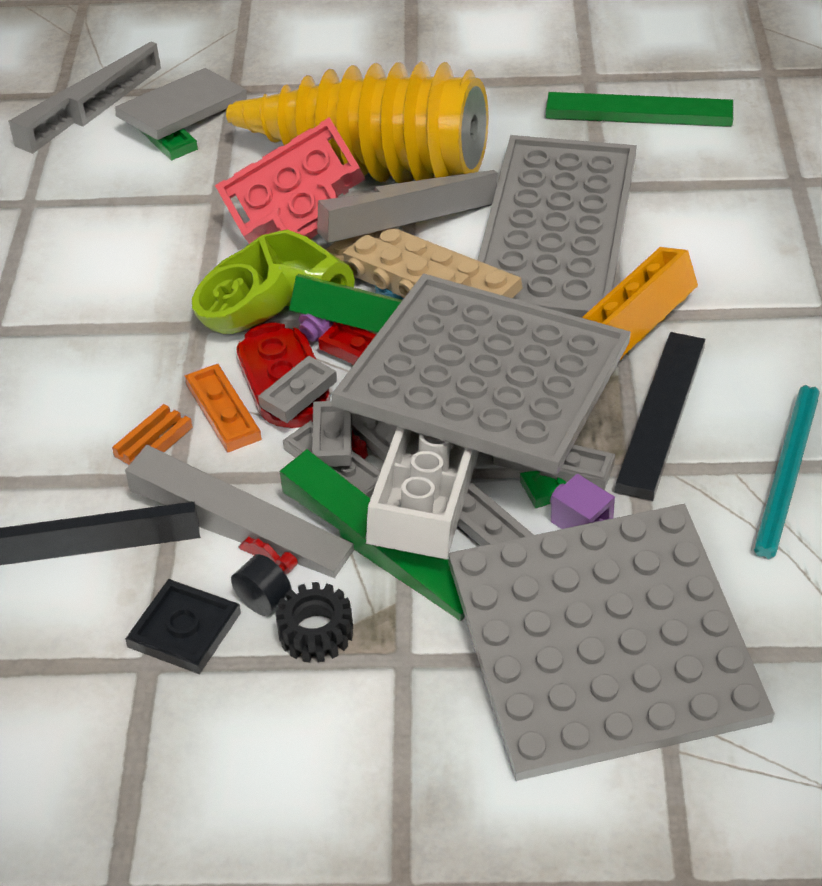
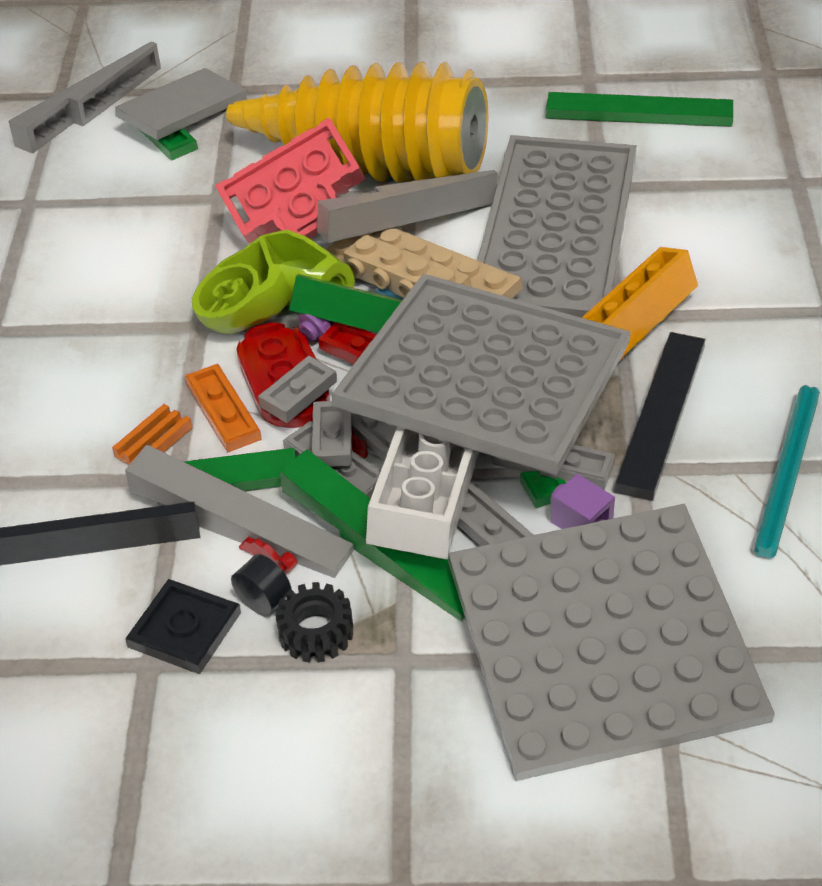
none -> green tile [182,448,296,491]

